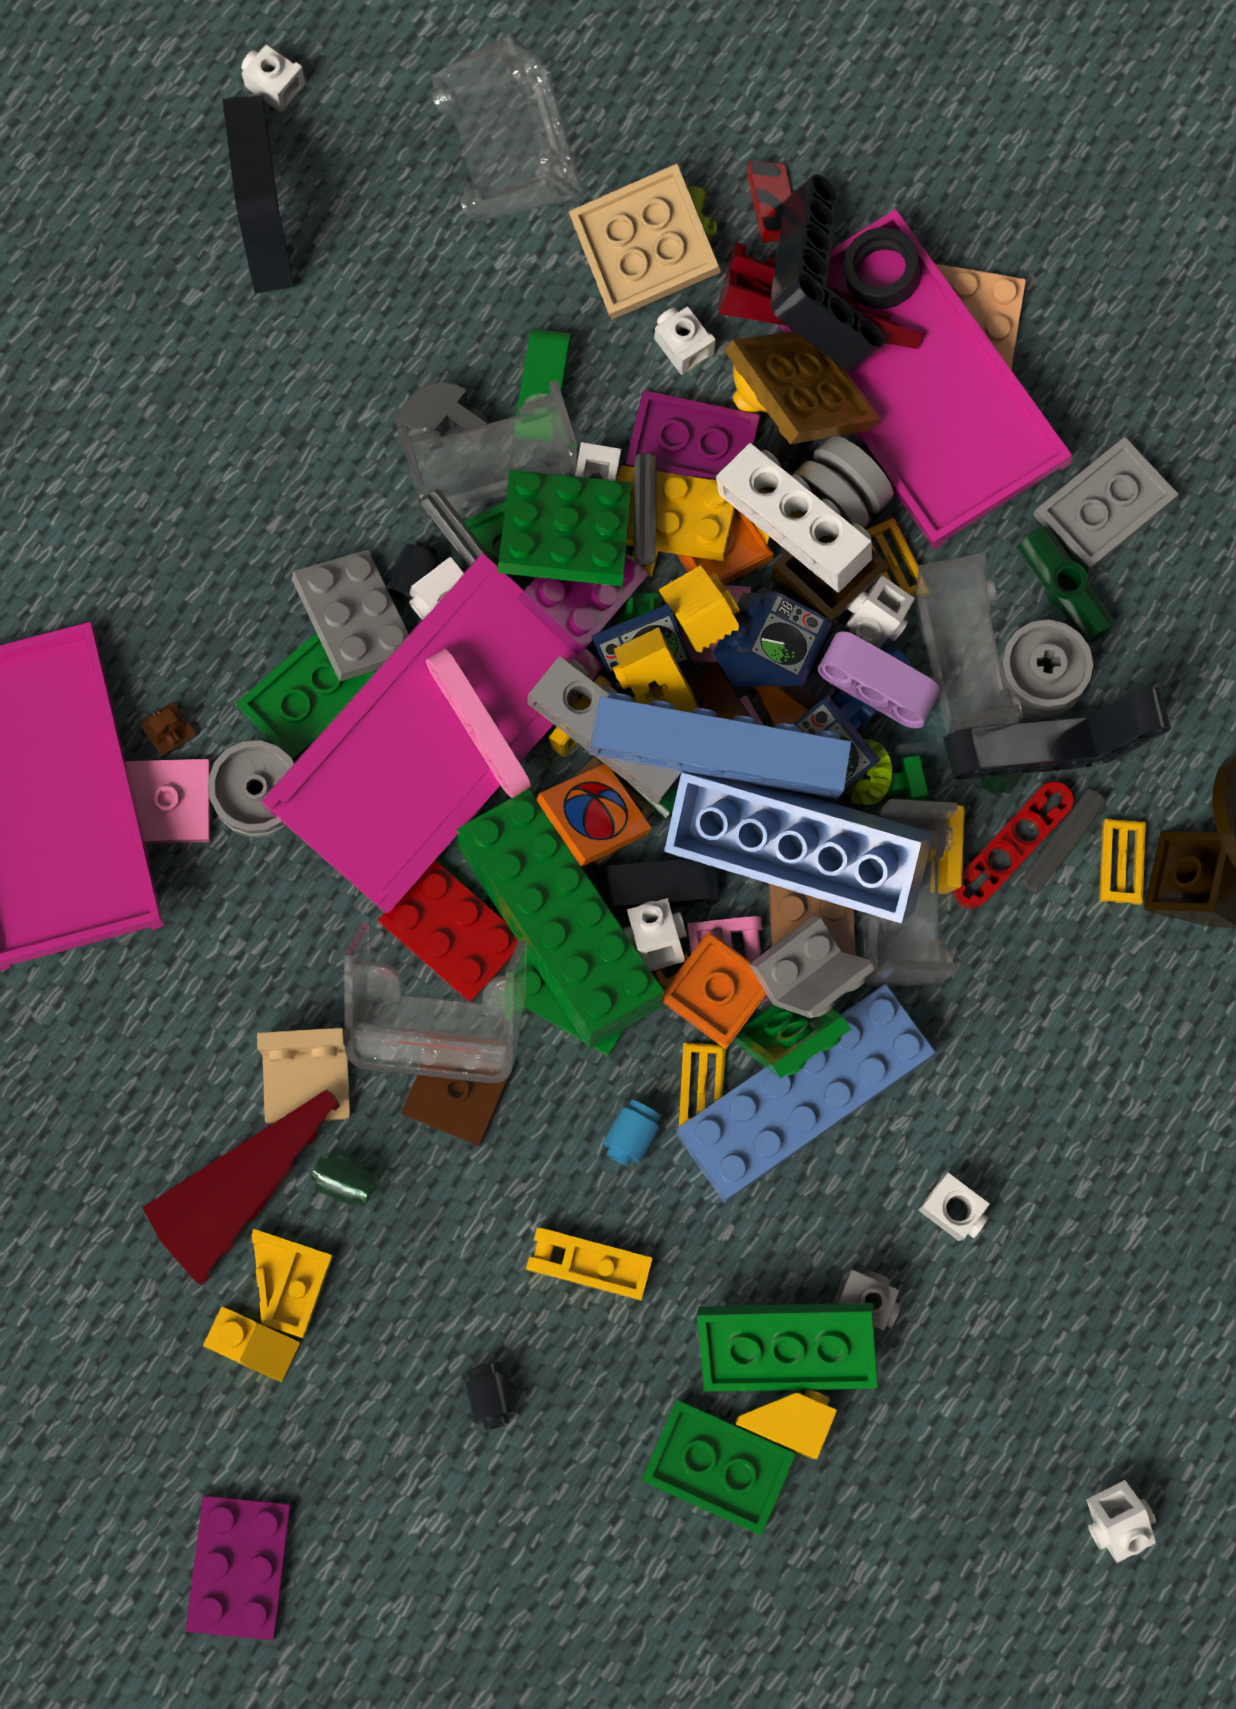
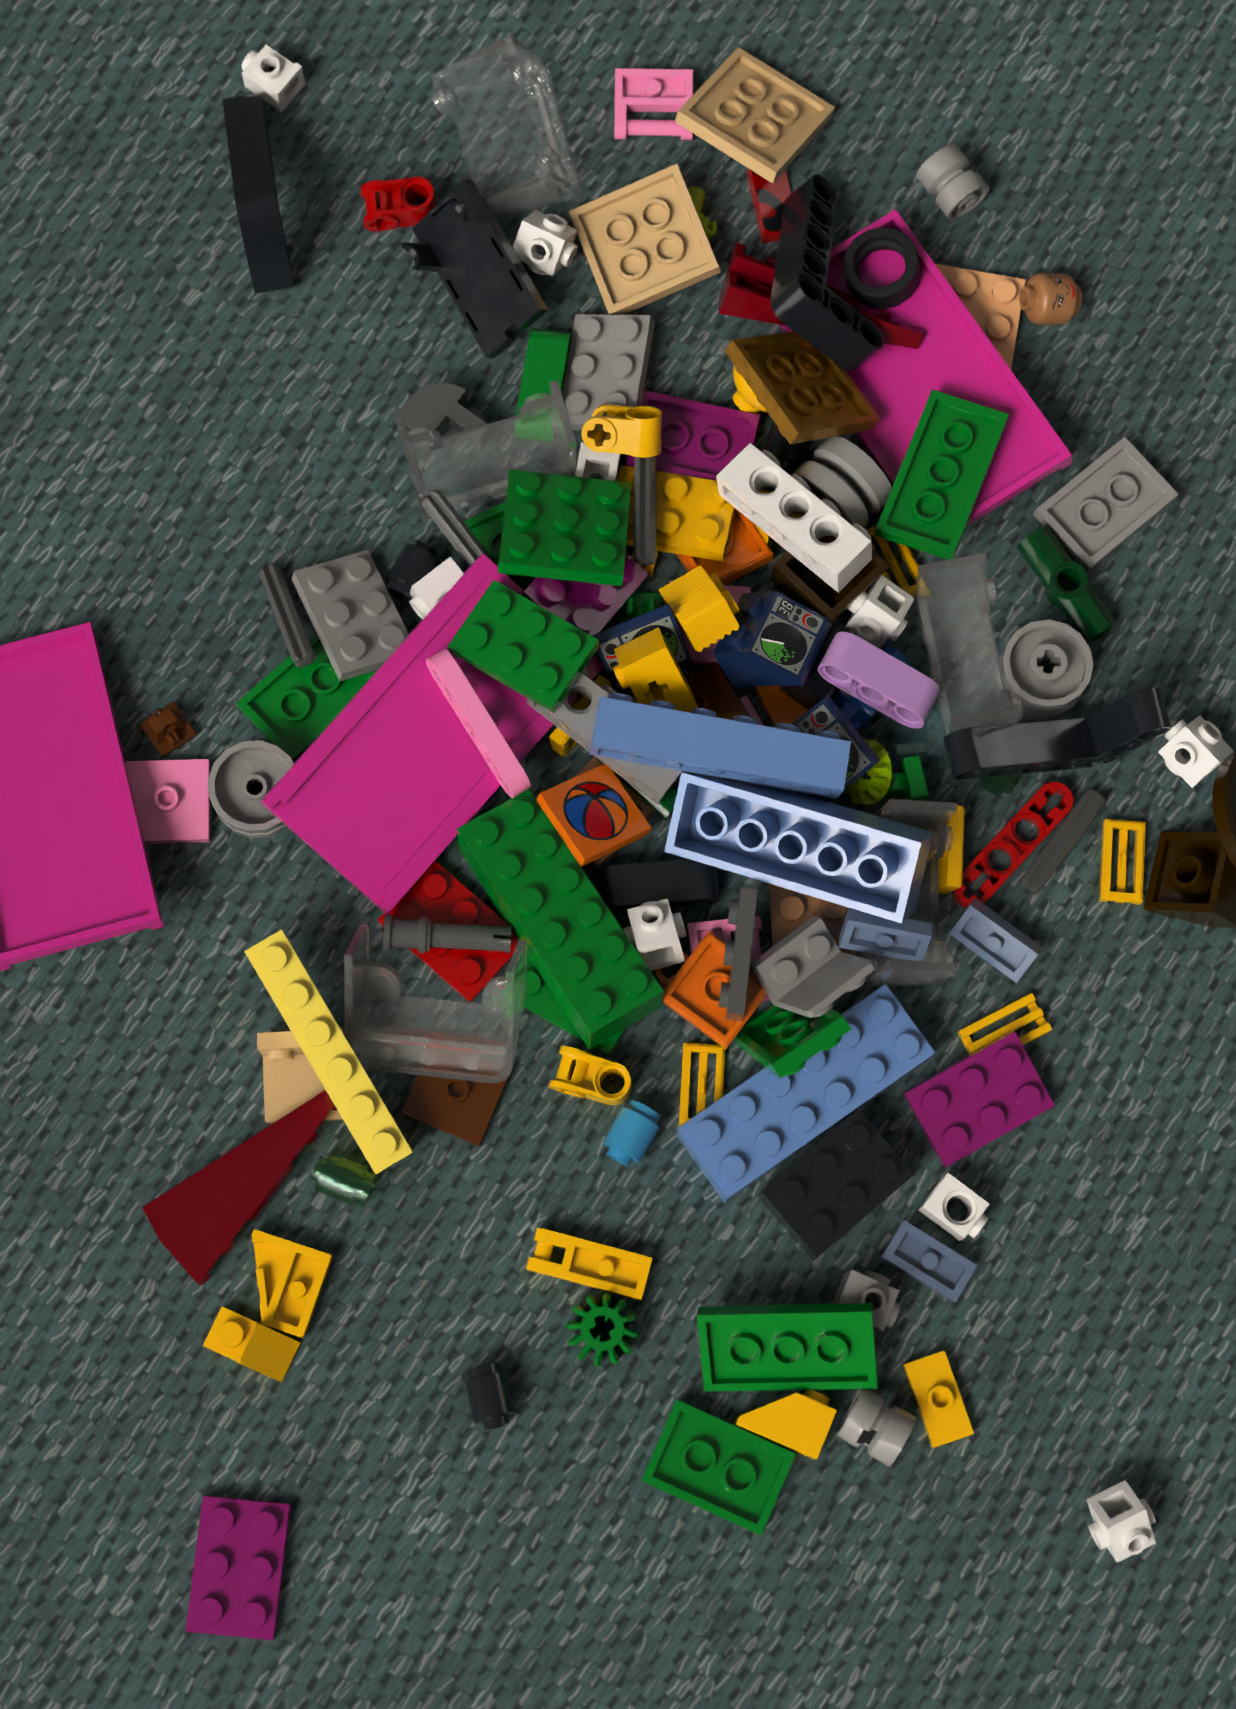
white brick [654,306,716,375] -> none
none -> light yellow arch [244,929,413,1175]
none -> dark grey axle [259,563,316,668]
none -> red piece [360,176,437,232]
none -> dark grey pin [383,914,511,953]
none -> black piece [399,179,548,358]
none -> green plate [447,580,600,713]
none -> white brick [513,210,578,276]
none -> yellow piece [548,1046,632,1106]
none -> light grey plate [557,314,655,431]
none -> green gear [566,1292,639,1367]
none -> yellow piece [581,403,662,458]
none -> bright pink plate [614,68,693,140]
none -> tan plate [675,47,835,183]
none -> dark grey plate [719,887,758,1021]
none -> black brick [758,1109,915,1261]
none -> light grey wheel [836,1389,917,1467]
none -> sand blue plate [839,908,932,963]
none -> green plate [875,389,1009,561]
none -> sand blue plate [880,1220,978,1303]
none -> magenta plate [902,1031,1055,1167]
none -> yellow plate [903,1350,974,1448]
none -> light grey wheel [916,144,990,220]
none -> sand blue plate [949,898,1043,983]
none -> yellow tile [958,993,1053,1054]
none -> medium nougat head [1019,272,1082,325]
none -> white brick [1158,716,1234,788]

